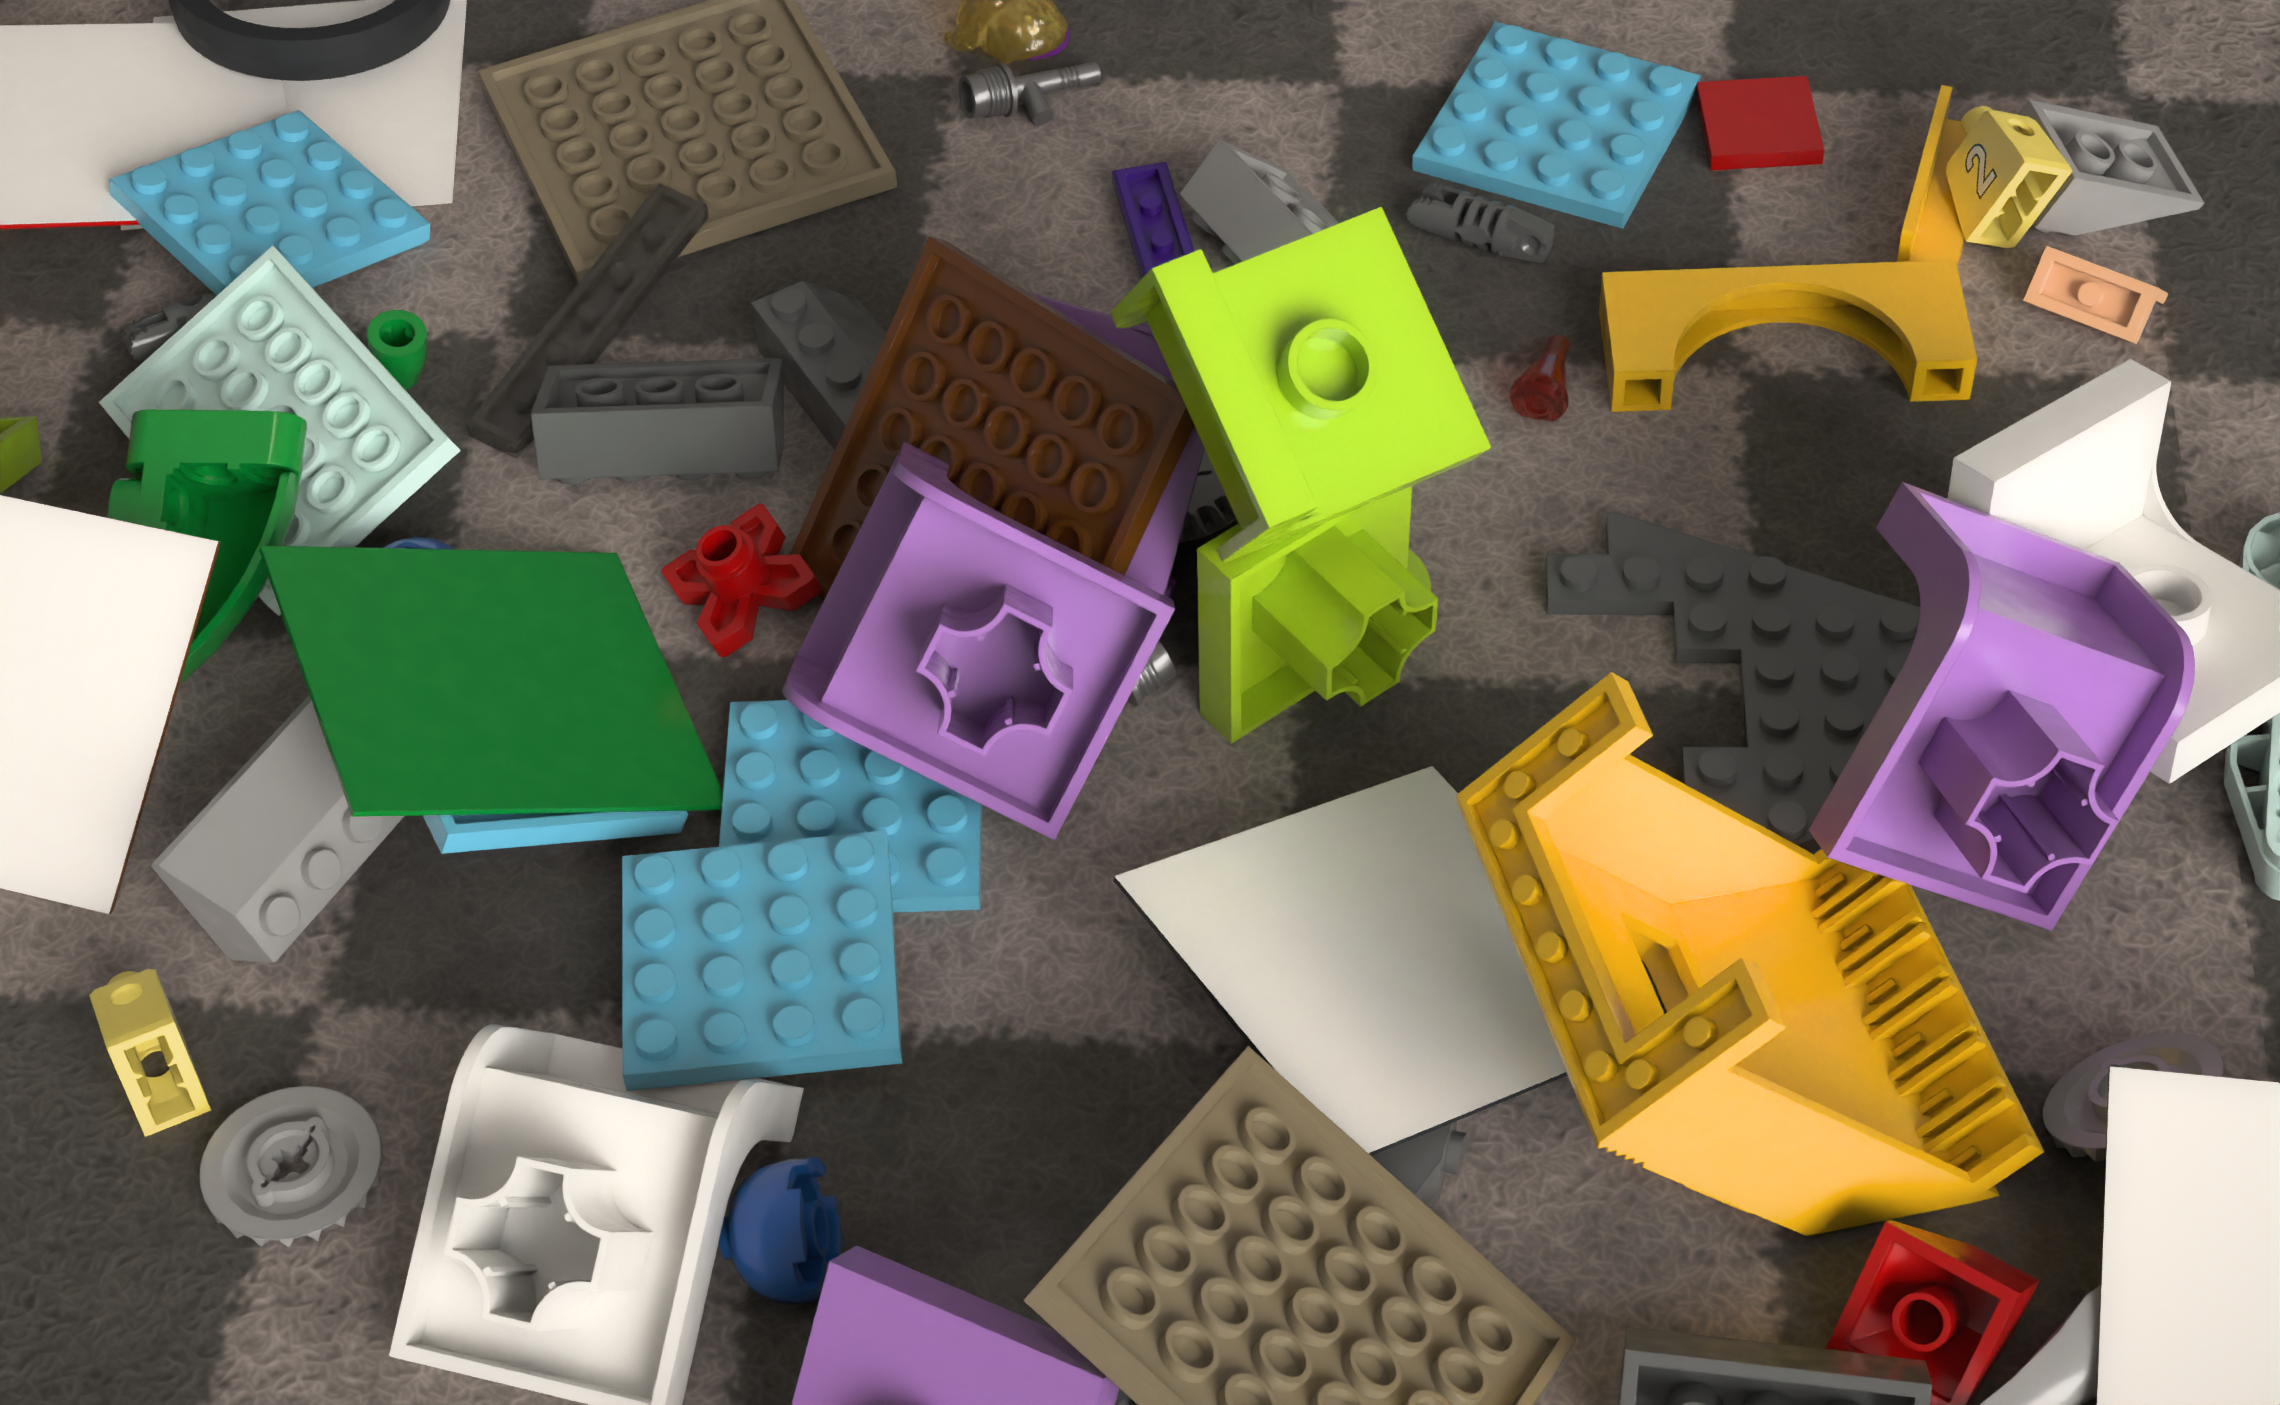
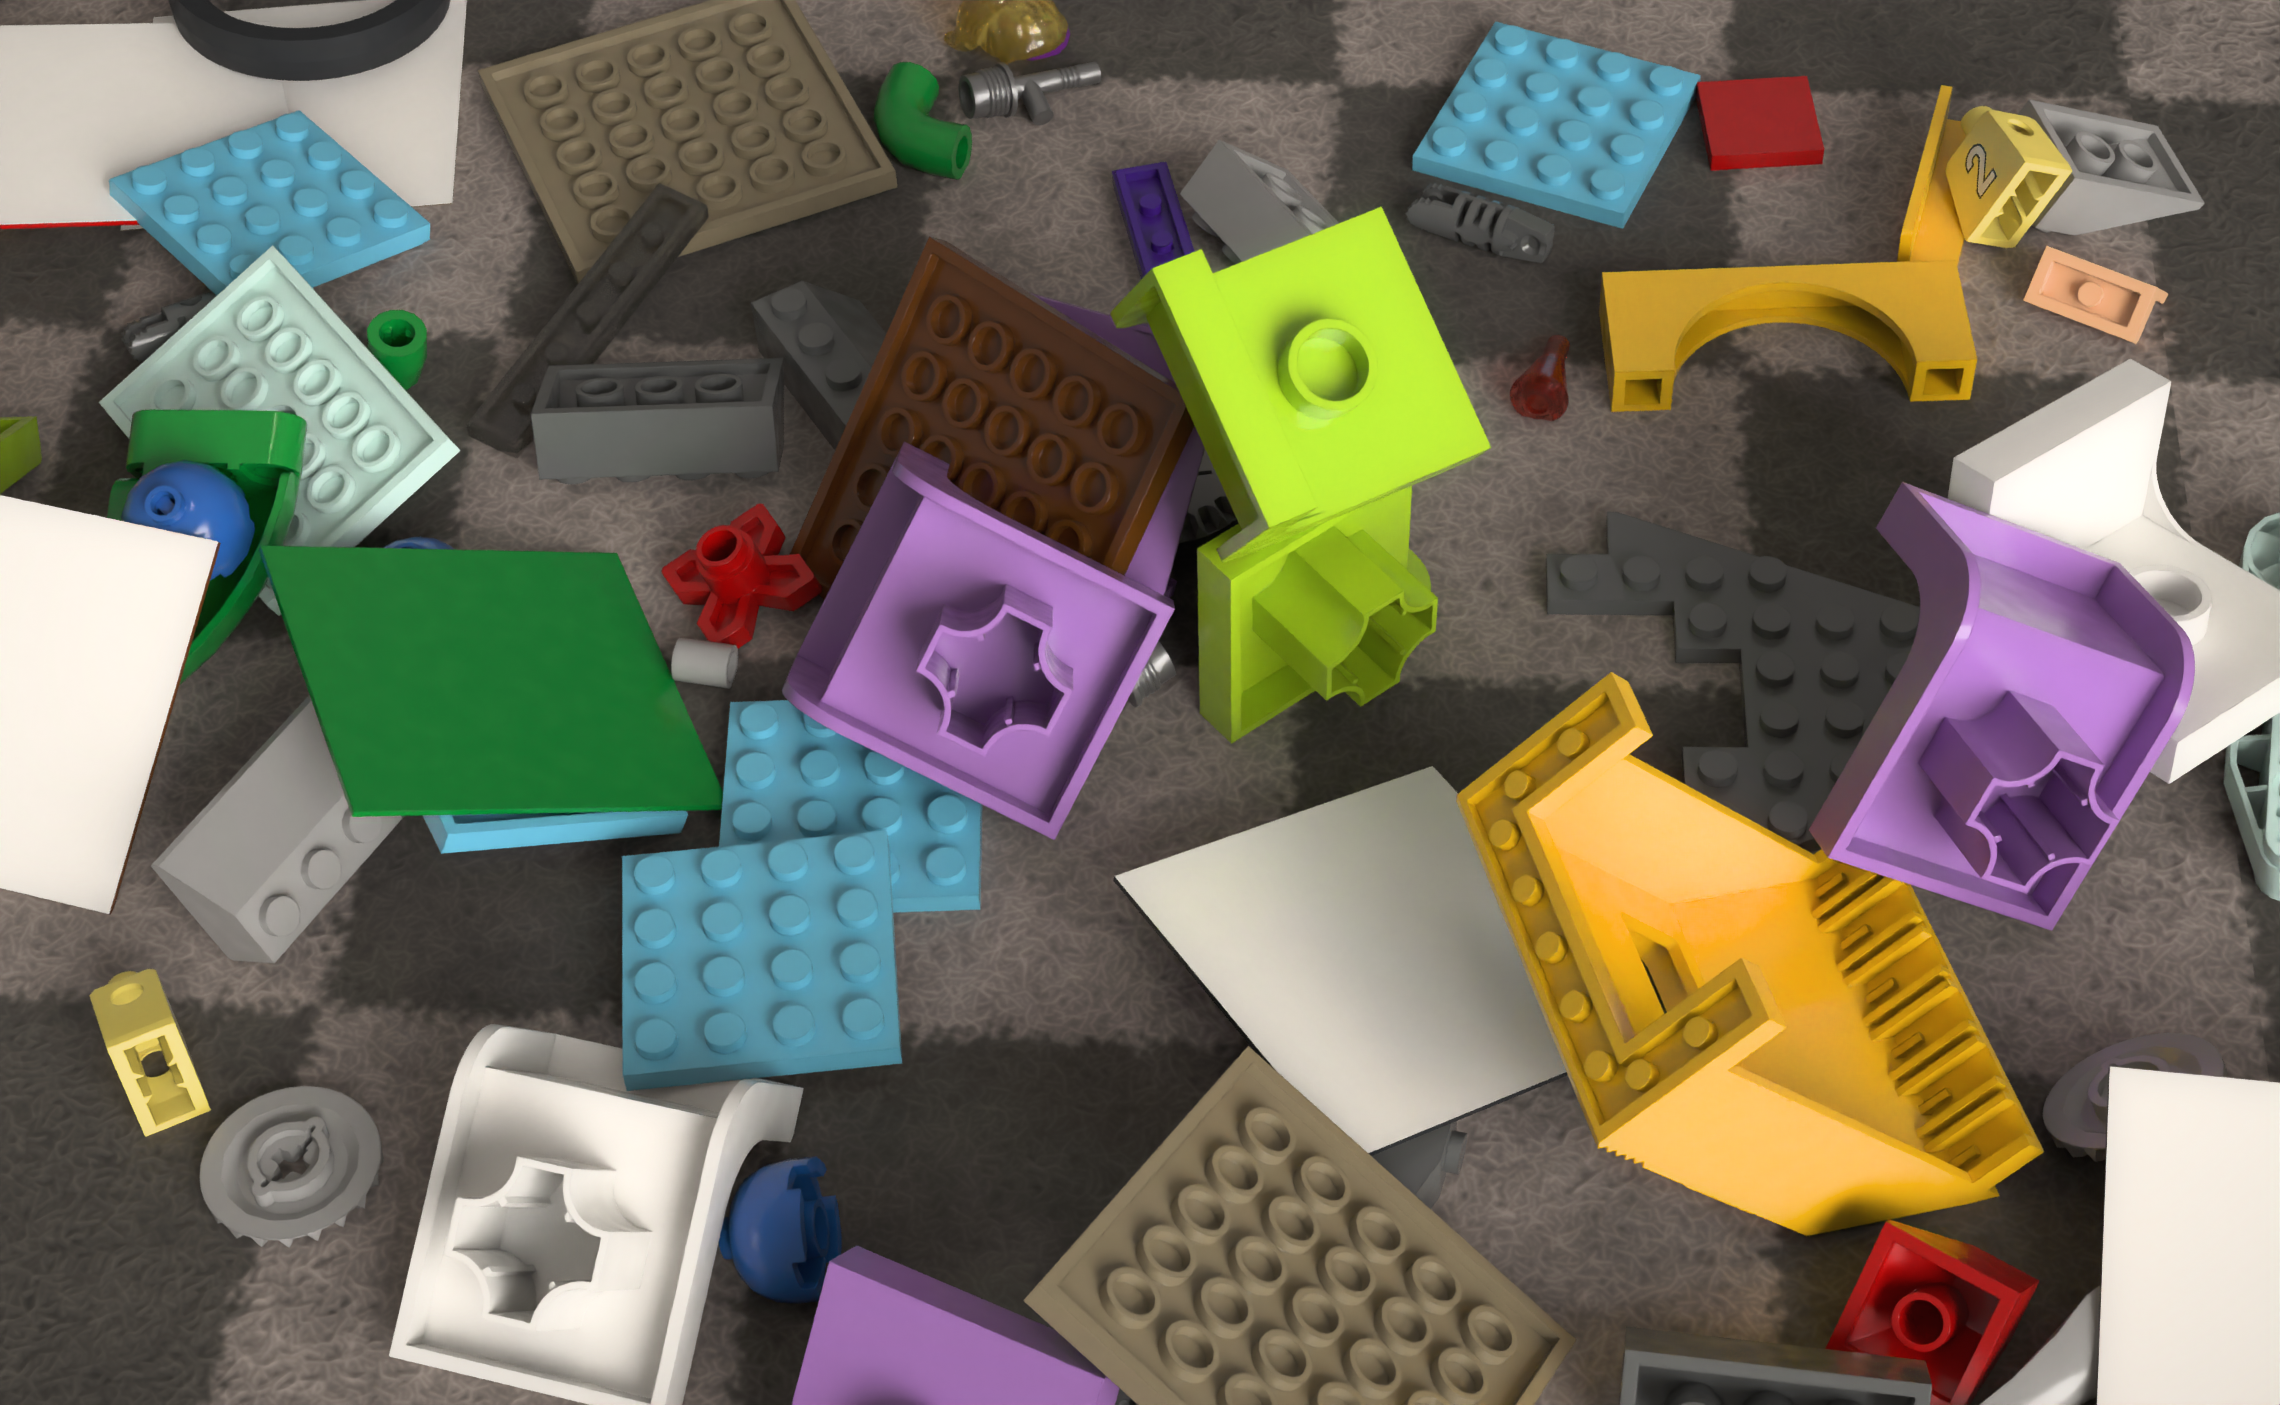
none -> blue cylinder [121,460,255,580]
none -> light grey hinge [671,637,738,689]
none -> green cylinder [874,62,972,180]

